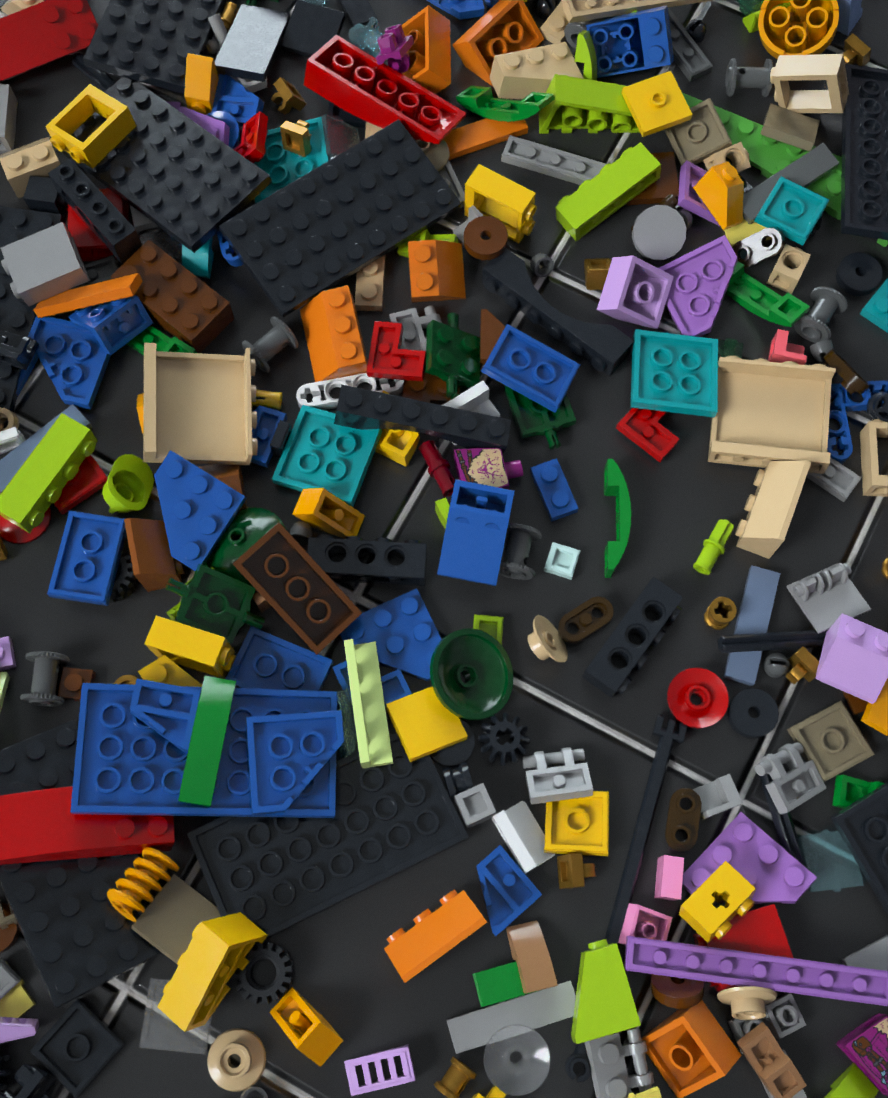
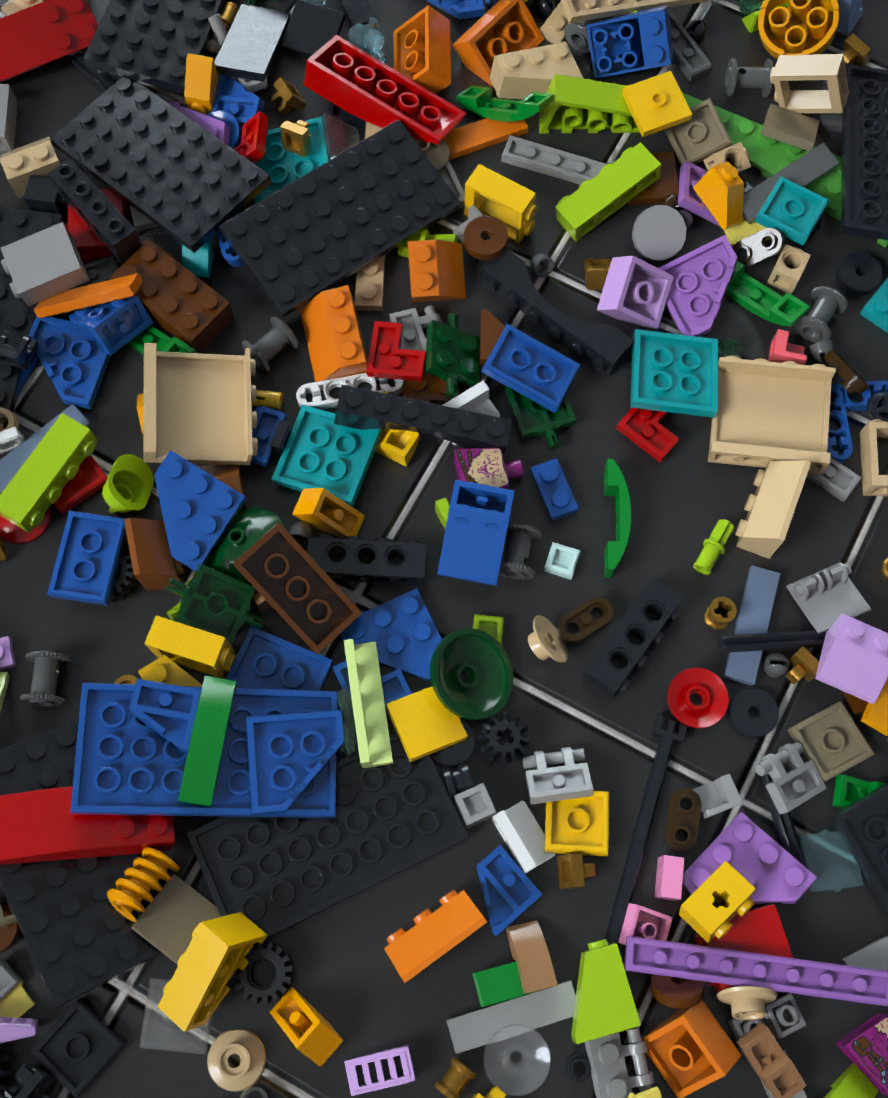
yellow window [45,84,137,169] -> none
reddish brown plate [57,667,96,701] -> none
magenta hips [375,24,414,74] -> none
dark red pin [418,440,455,497] -> none
lime slope [574,30,597,81] -> none

